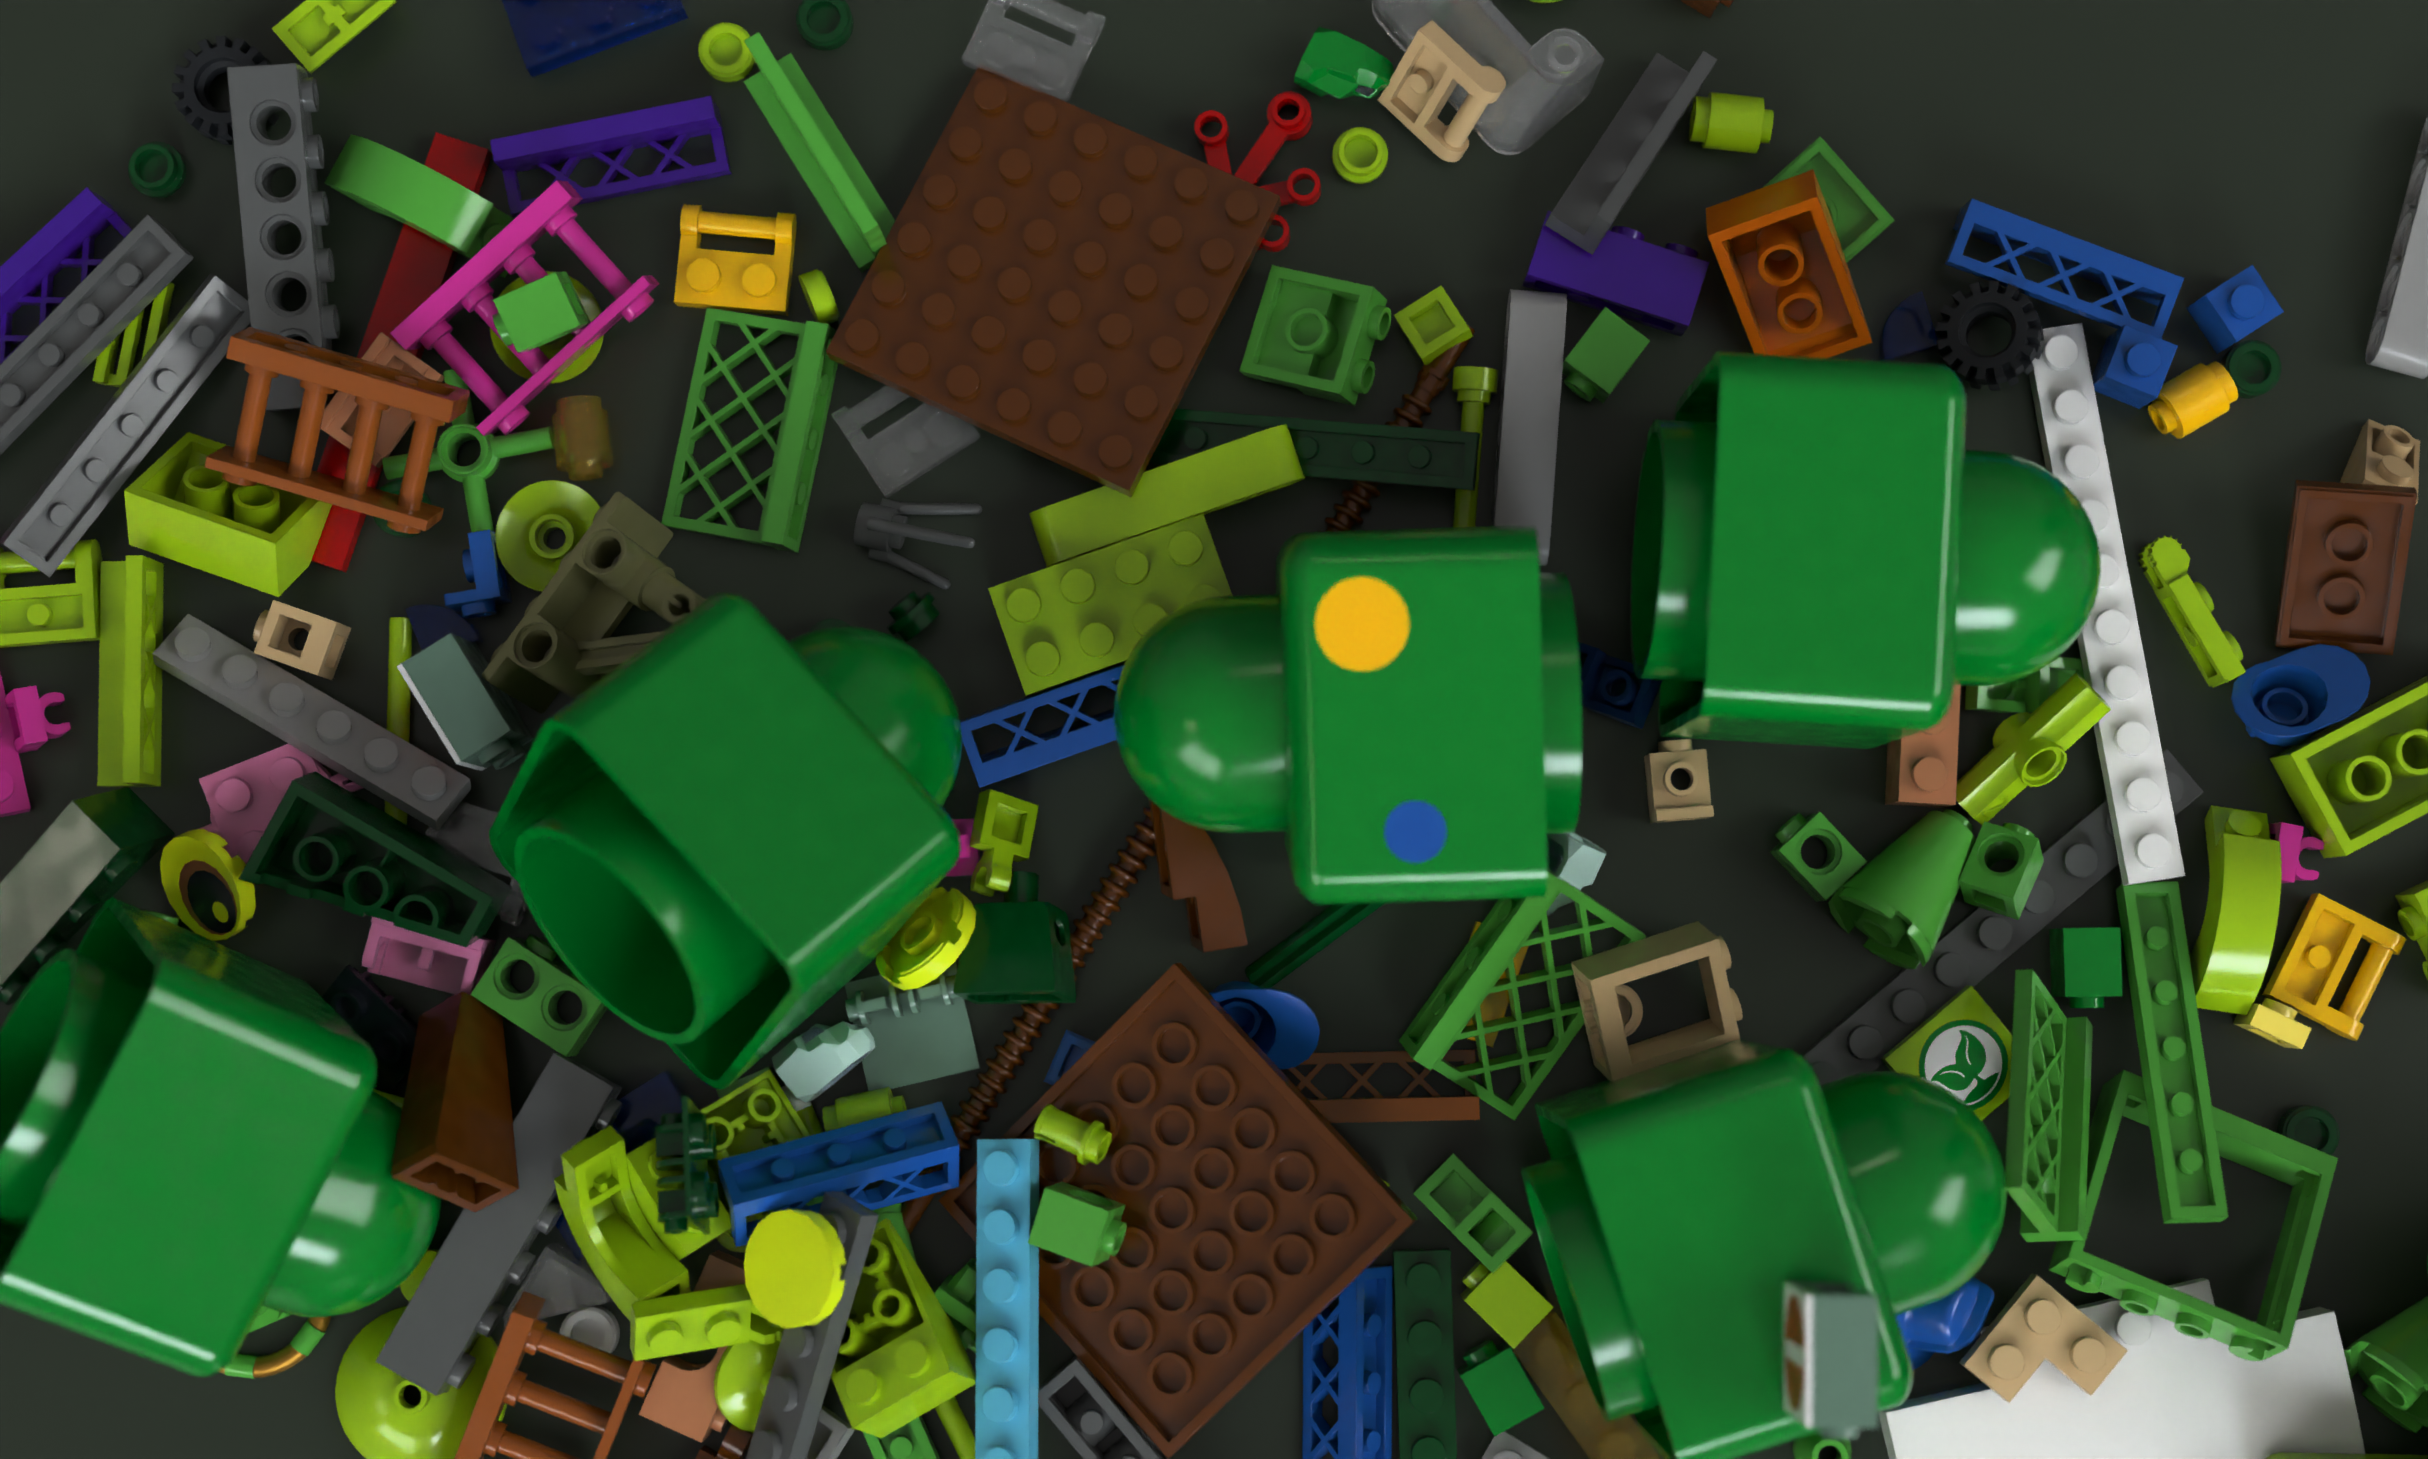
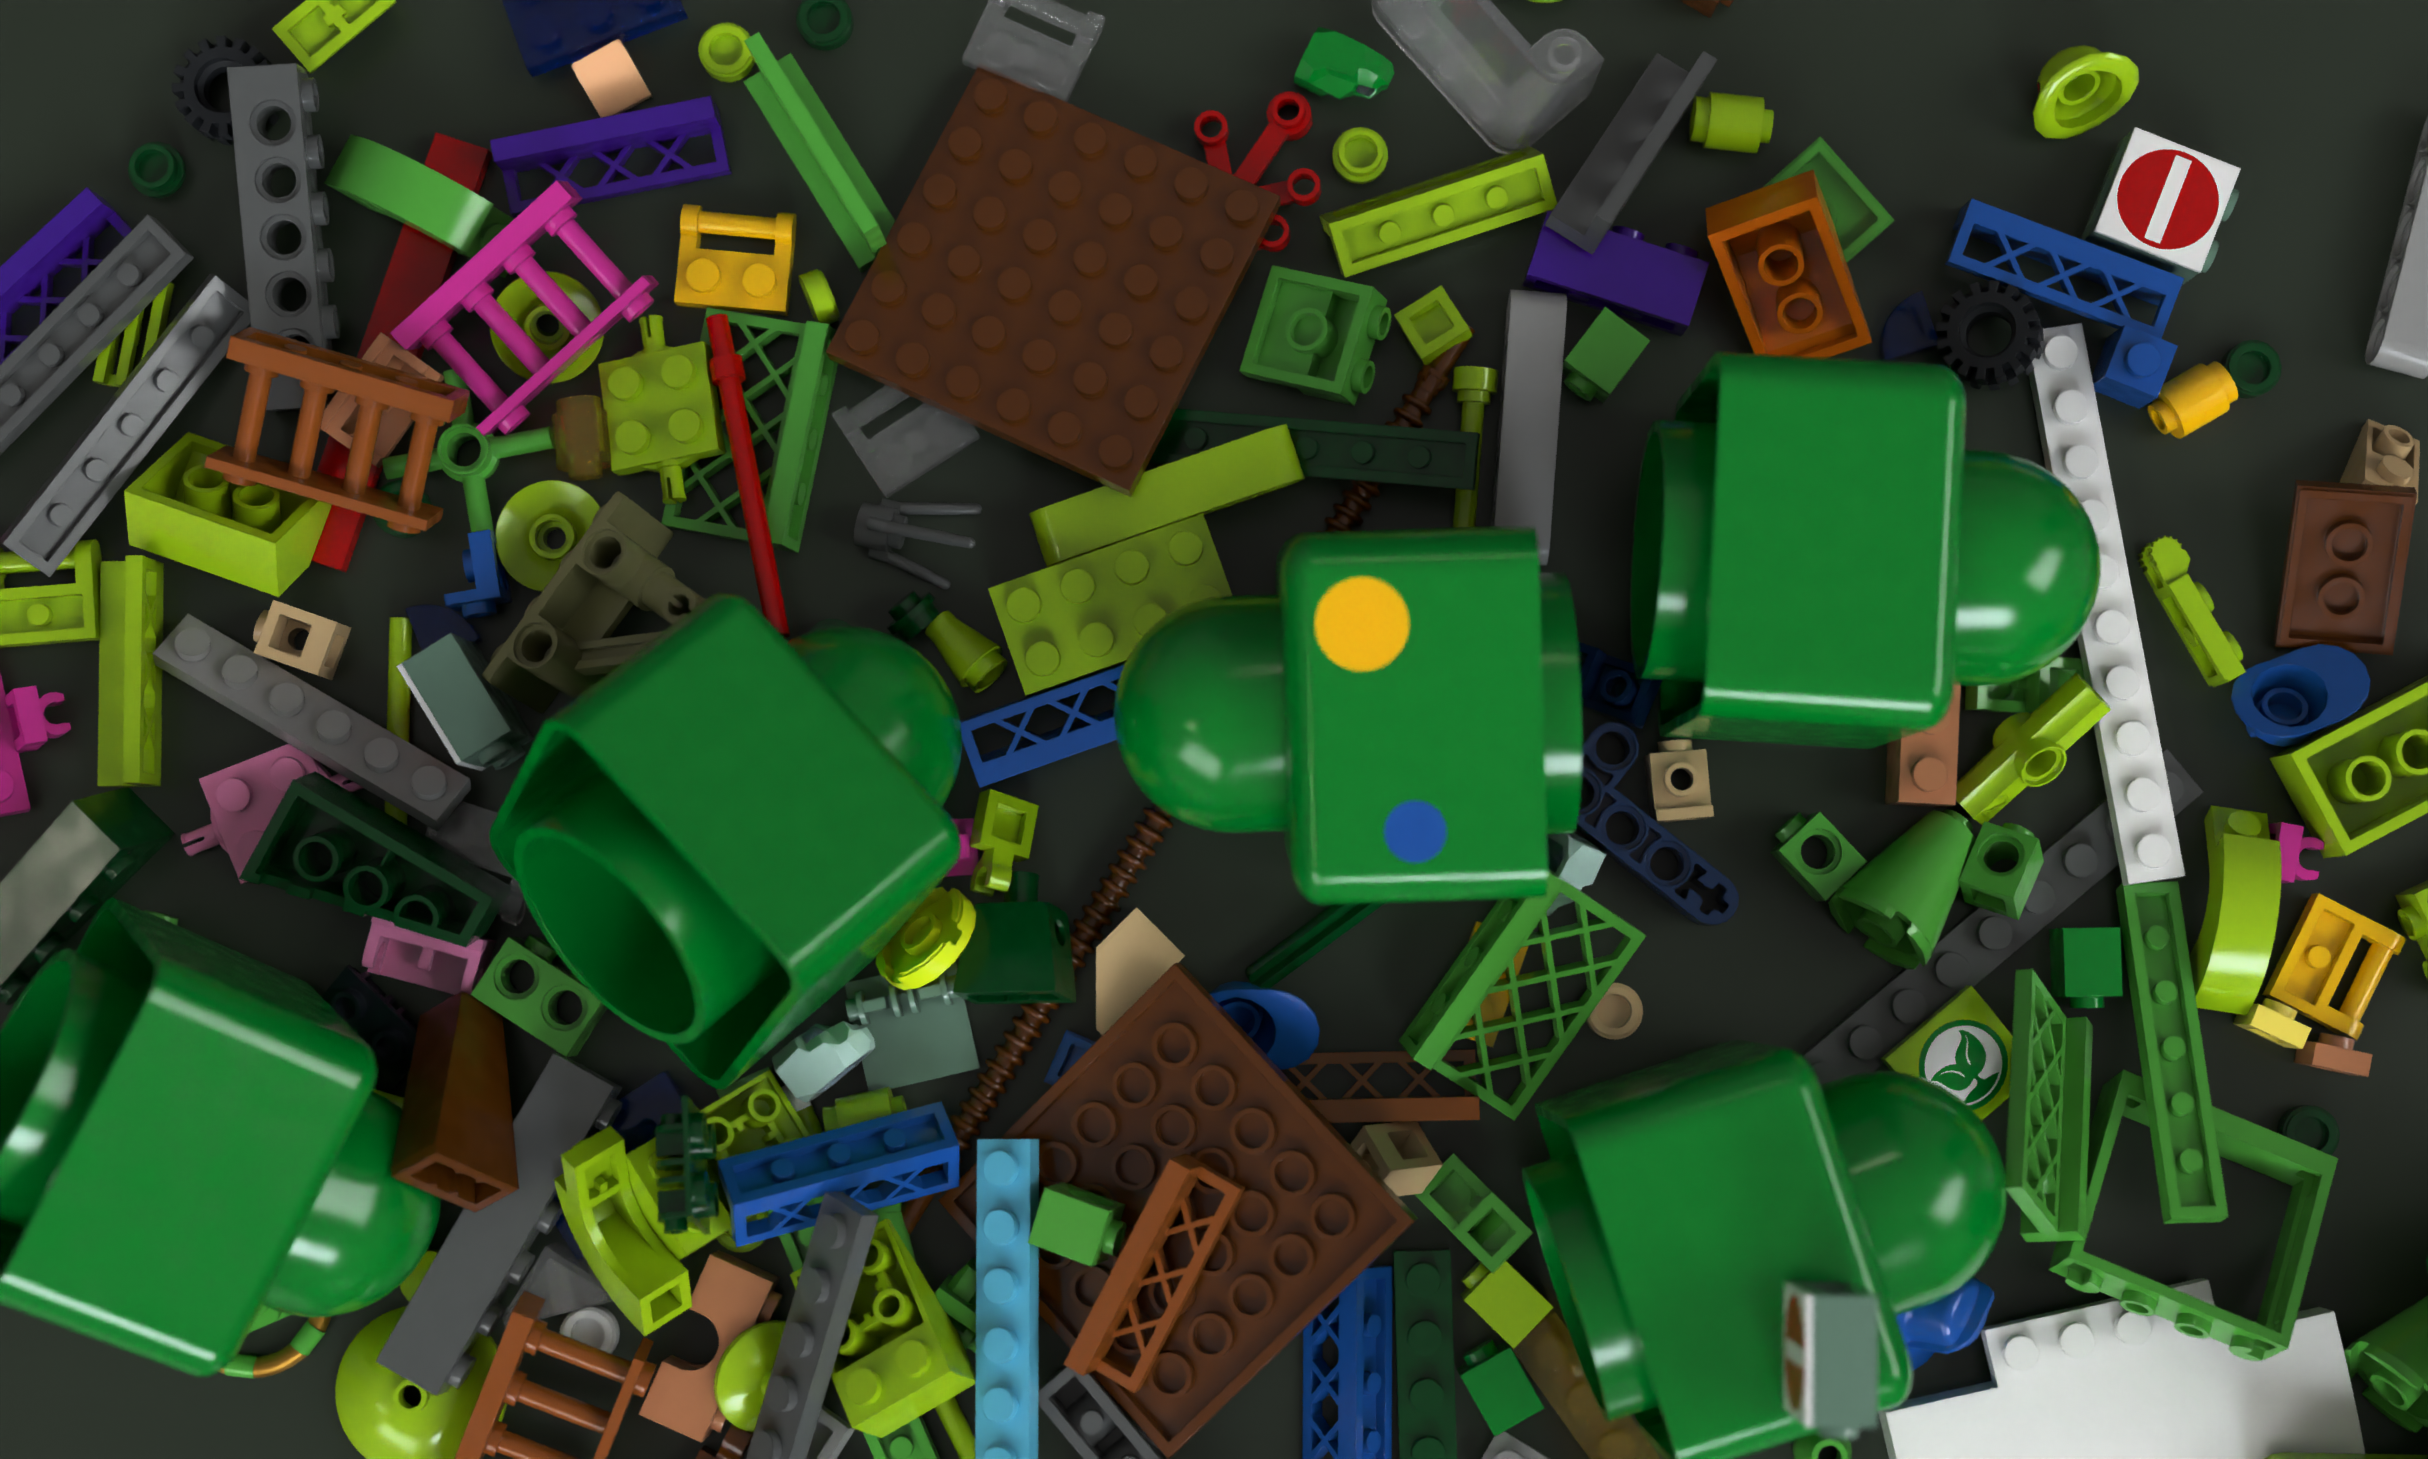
neon yellow tile [160,829,256,941] -> none
bright green brick [493,272,590,353] -> none
lime hinge [630,1284,784,1361] -> none
neon yellow tile [744,1208,846,1328] -> none
lime pin [1034,1104,1112,1165] -> none
reddish brown slope [1149,799,1248,953] -> none
tan plate [1378,20,1506,162] -> none
tan window [1571,921,1743,1081] -> none
tan plate [1959,1273,2128,1403] -> none
blue brick [2186,264,2284,354] -> none
none -> light nougat slope [571,39,652,118]
none -> lime plate [598,315,726,504]
none -> red bar [706,314,790,639]
none -> lime cone [925,610,1008,693]
none -> dark orange fence [1064,1153,1245,1394]
none -> tan slope [1096,907,1185,1035]
none -> lime fence [1319,146,1557,278]
none -> tan brick [1350,1121,1443,1196]
none -> dark blue beam [1575,722,1739,926]
none -> lime hat [2033,45,2139,139]
none -> piece [2081,127,2241,285]
none -> nougat plate [2294,1033,2373,1077]

